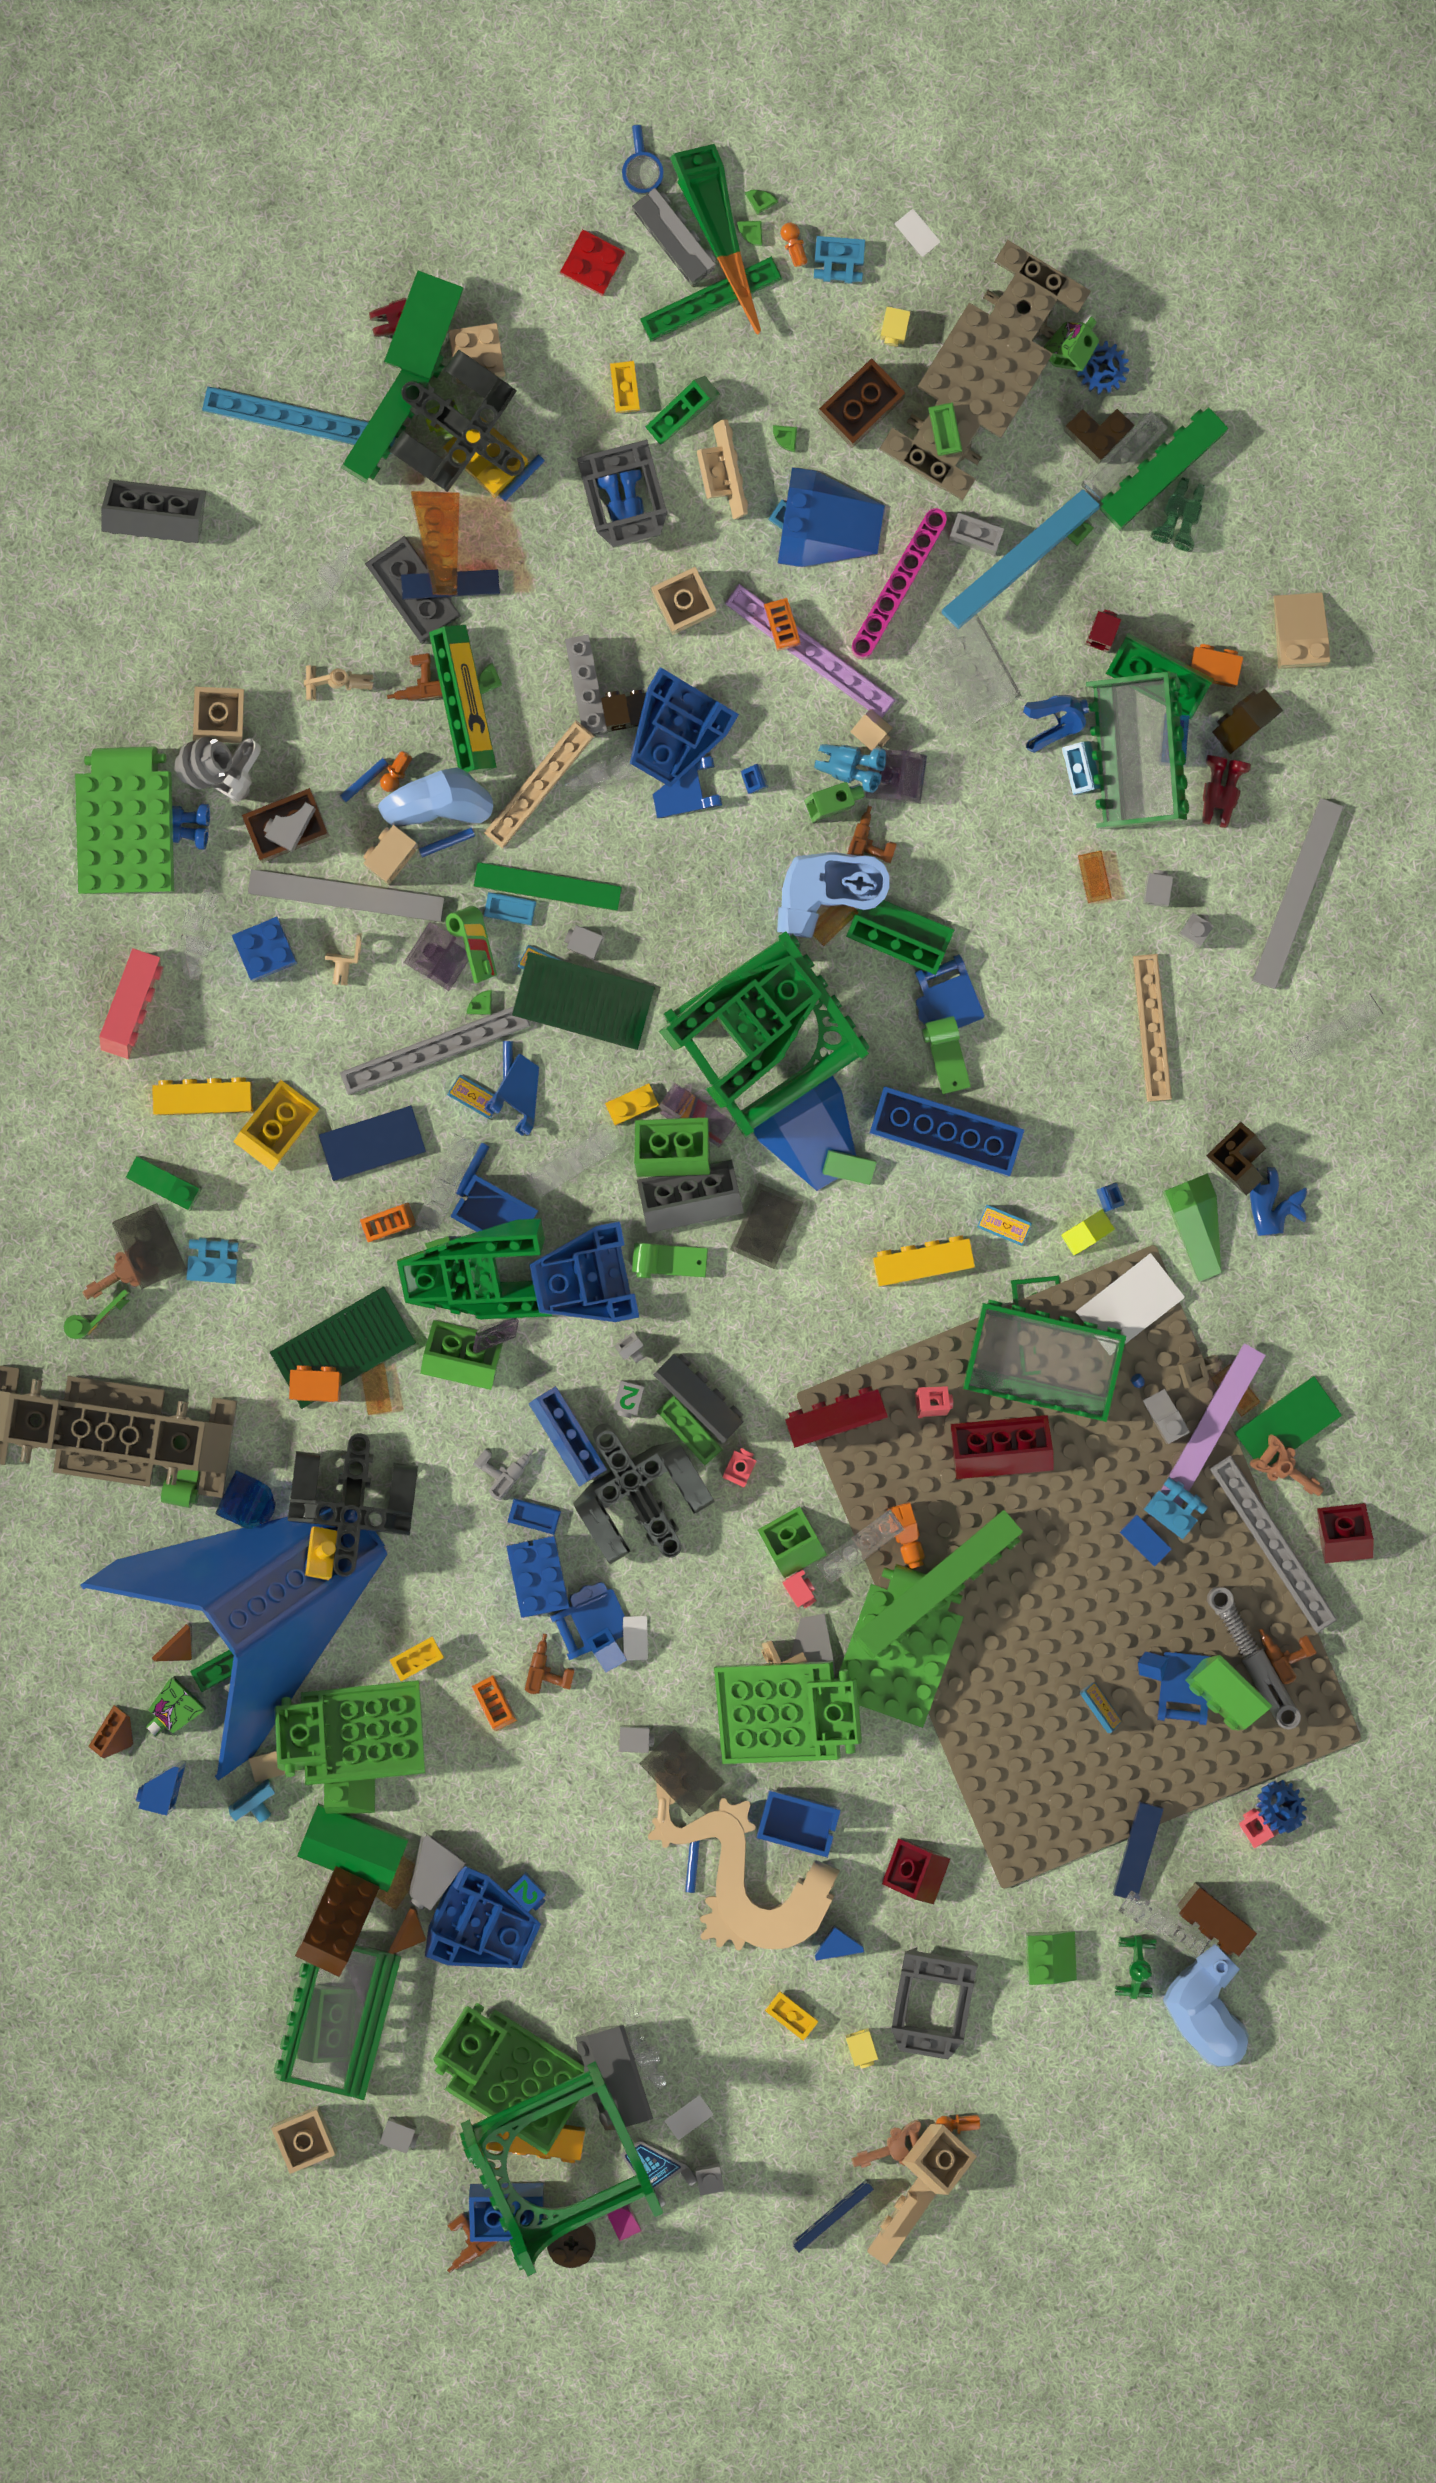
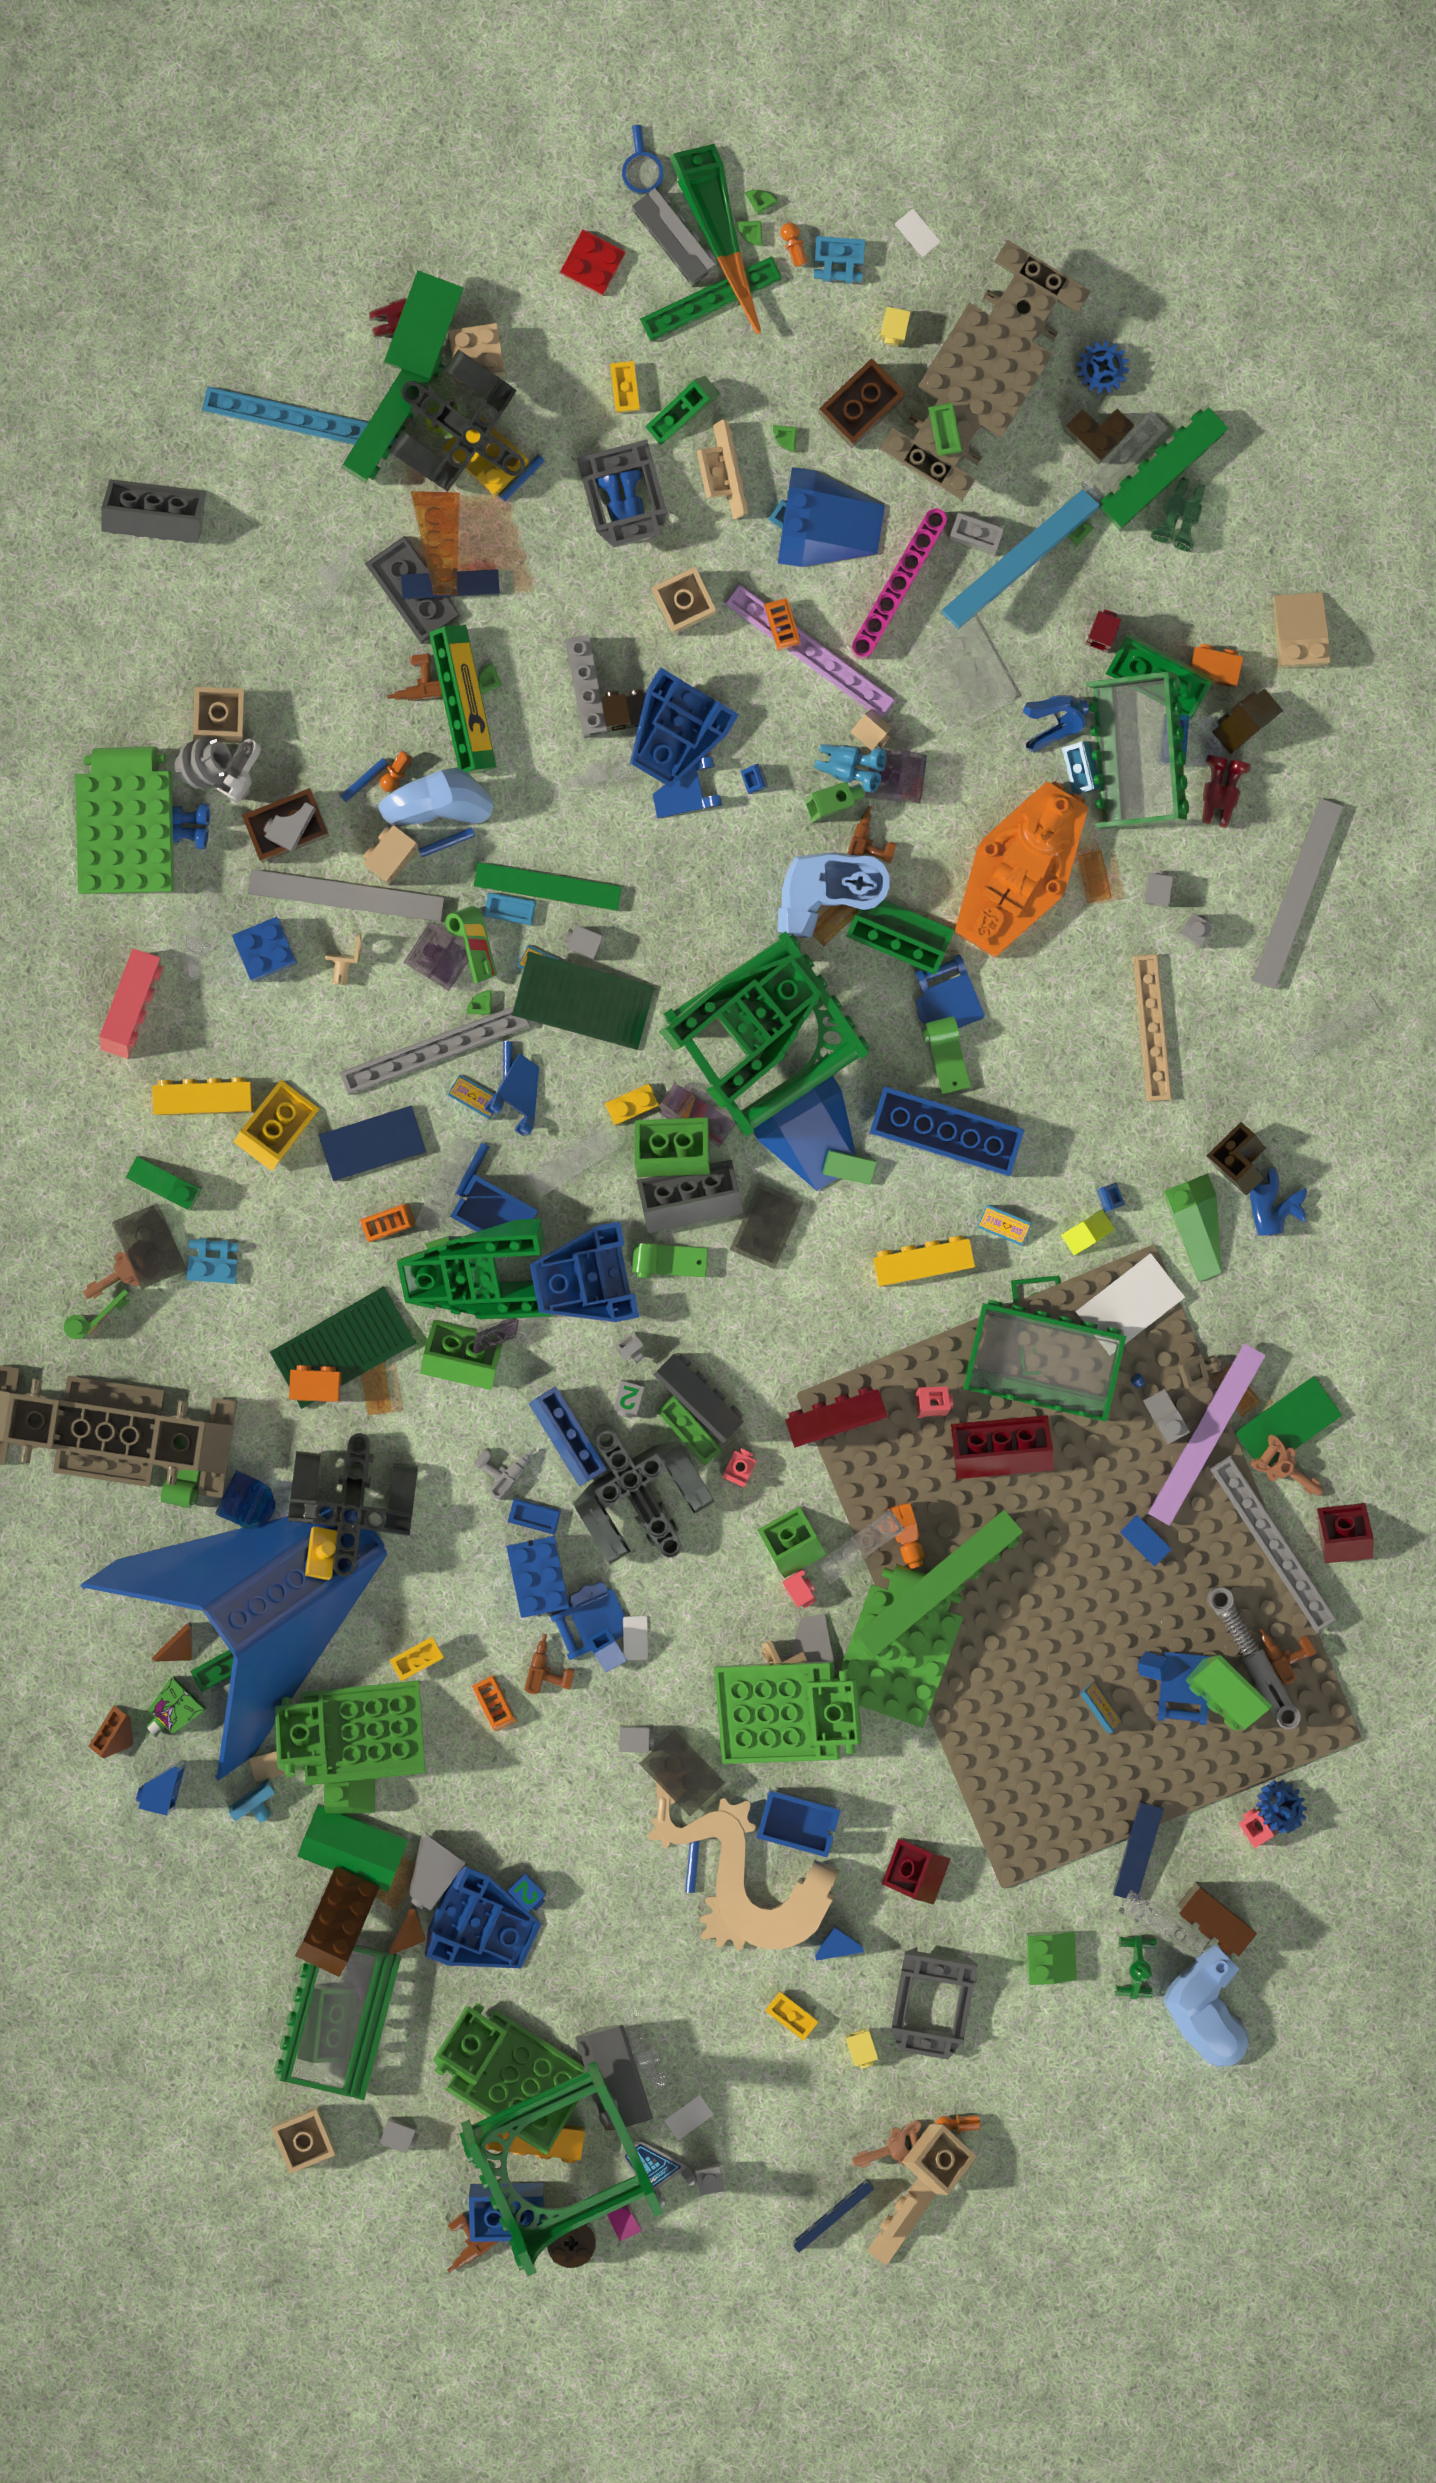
tan pin [304,665,373,701] -> none
tan tile [484,720,595,849] -> none
bright green torso [1043,314,1099,371] -> none
dark azure plate [1143,1477,1208,1540] -> none
none -> orange container [954,781,1089,958]

